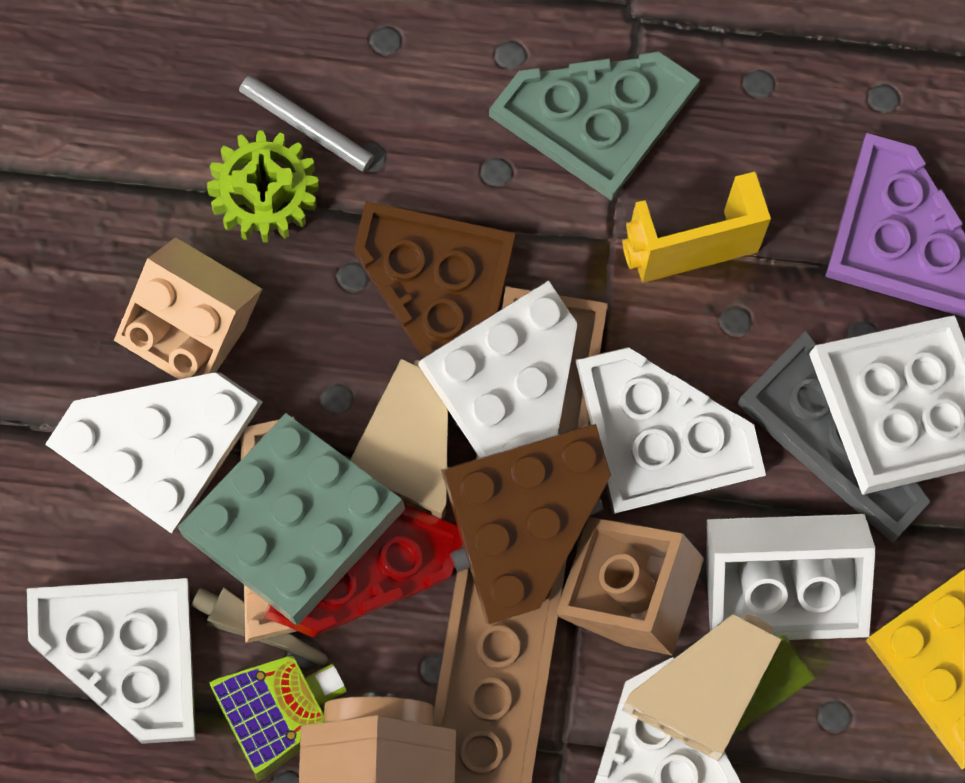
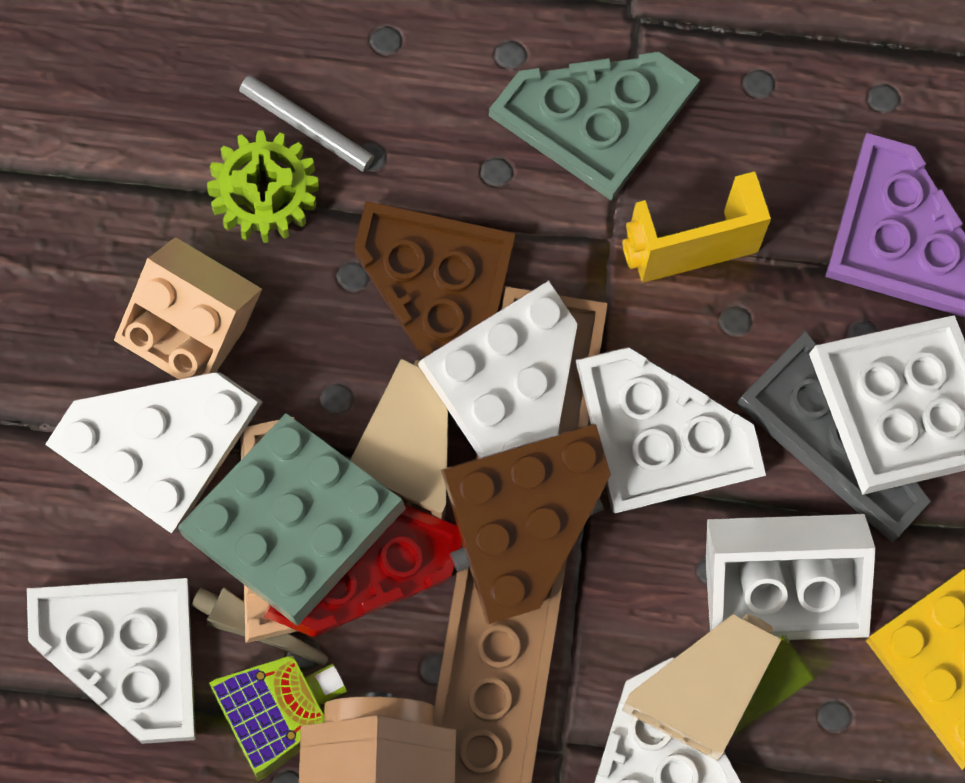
medium nougat slope [556,517,704,656] -> none

